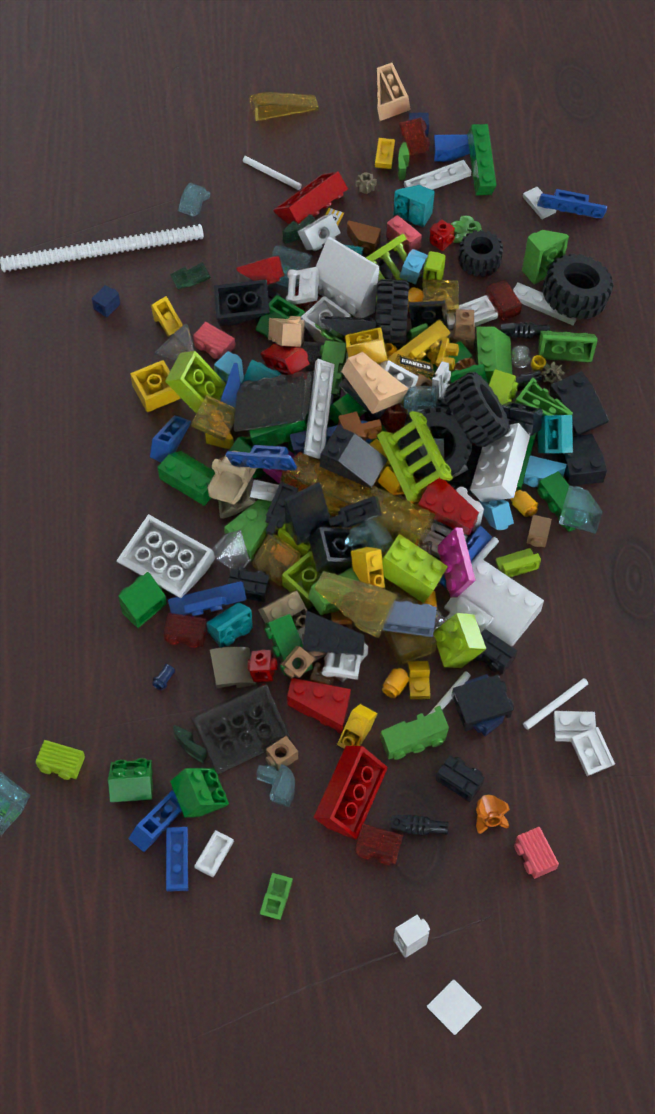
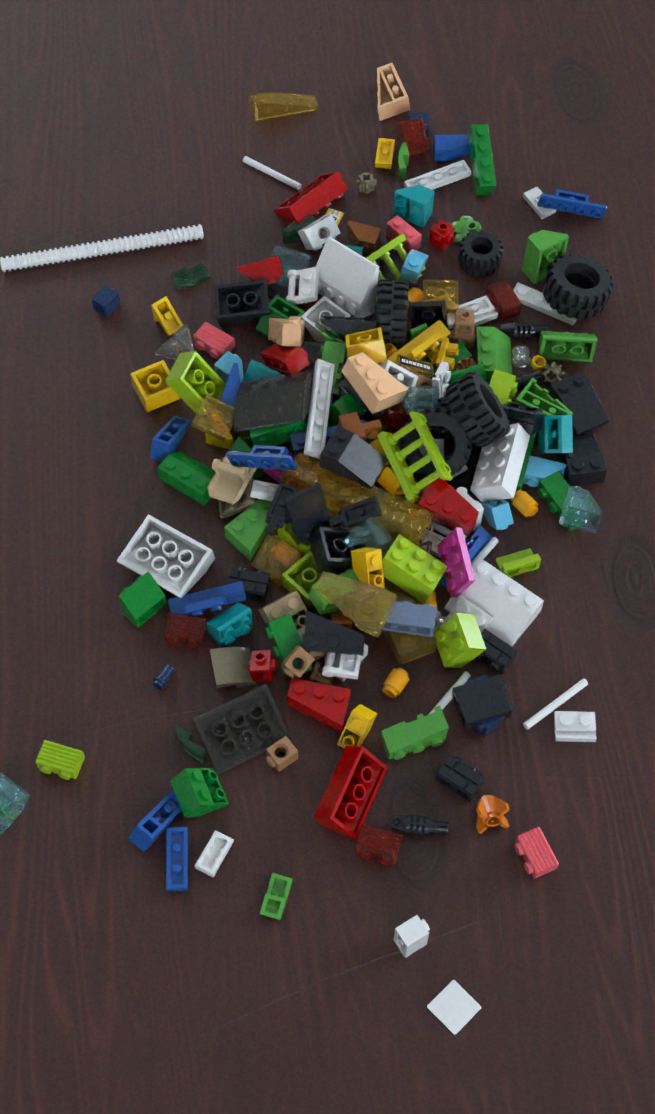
green slope [108,758,153,802] -> none
clear light blue brick [178,183,211,216] -> none
clear slope [212,530,251,569] -> none
clear light blue brick [256,764,295,807] -> none
yellow slope [408,661,430,699] -> none
lime brick [422,251,446,292] -> none
medium nougat brick [527,515,552,547] -> none
white plate [570,727,615,776] -> none

